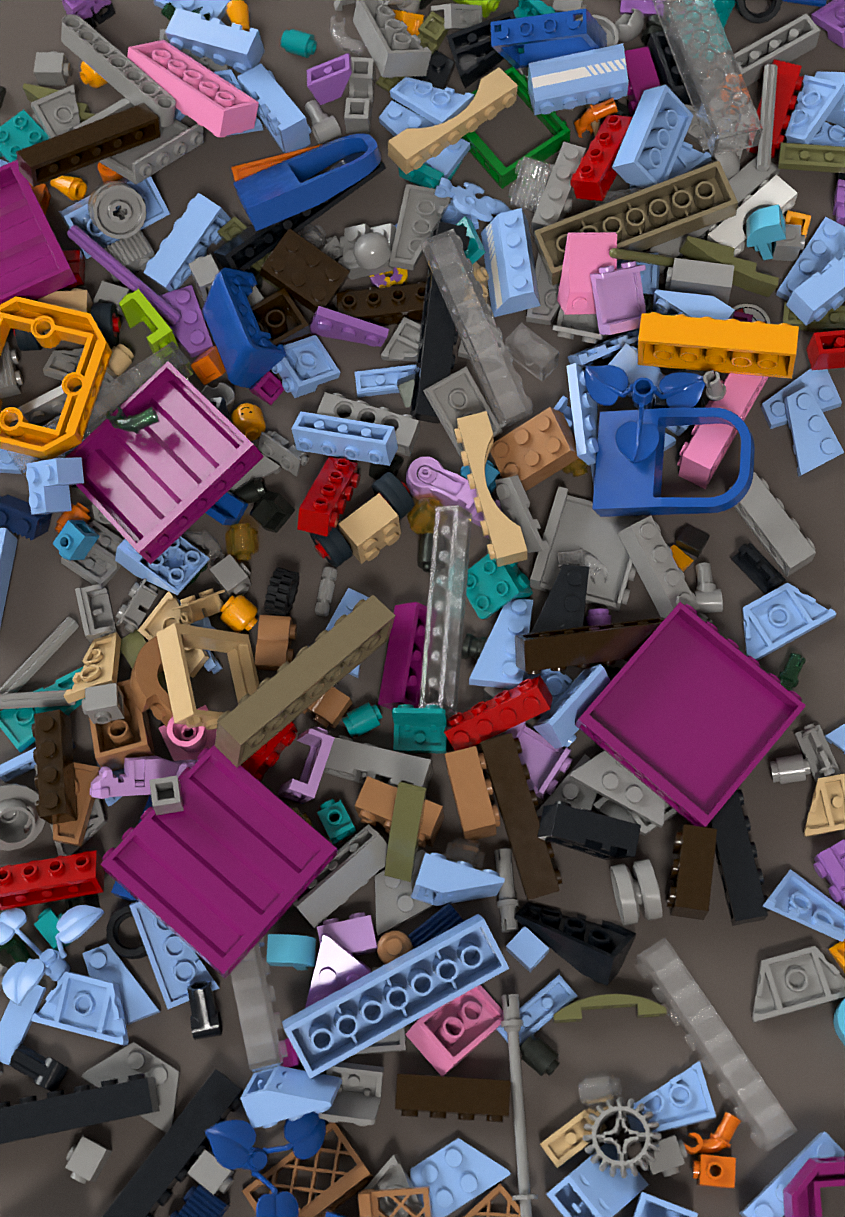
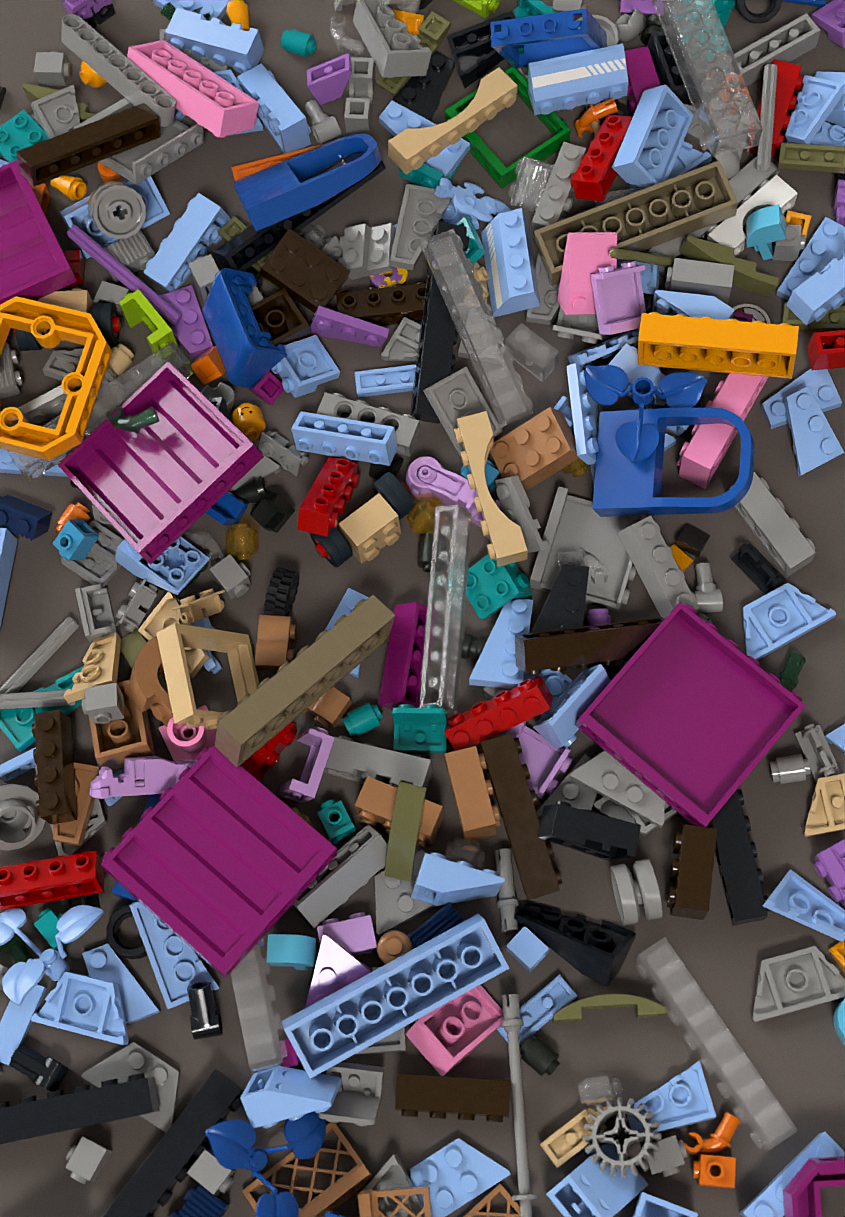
light blue brick [26,457,84,515] -> none
light grey brick [149,775,184,815] -> none
light orange head [219,595,258,633] -> none
light grey axle [315,567,337,617] -> none
light grey hair [354,232,391,269] -> none
light blue wing [390,77,474,125] -> none
pearl dark grey slope [397,374,415,408] -> none
light grey panel [431,4,482,30] -> none
light grey pin [703,370,727,401] -> none

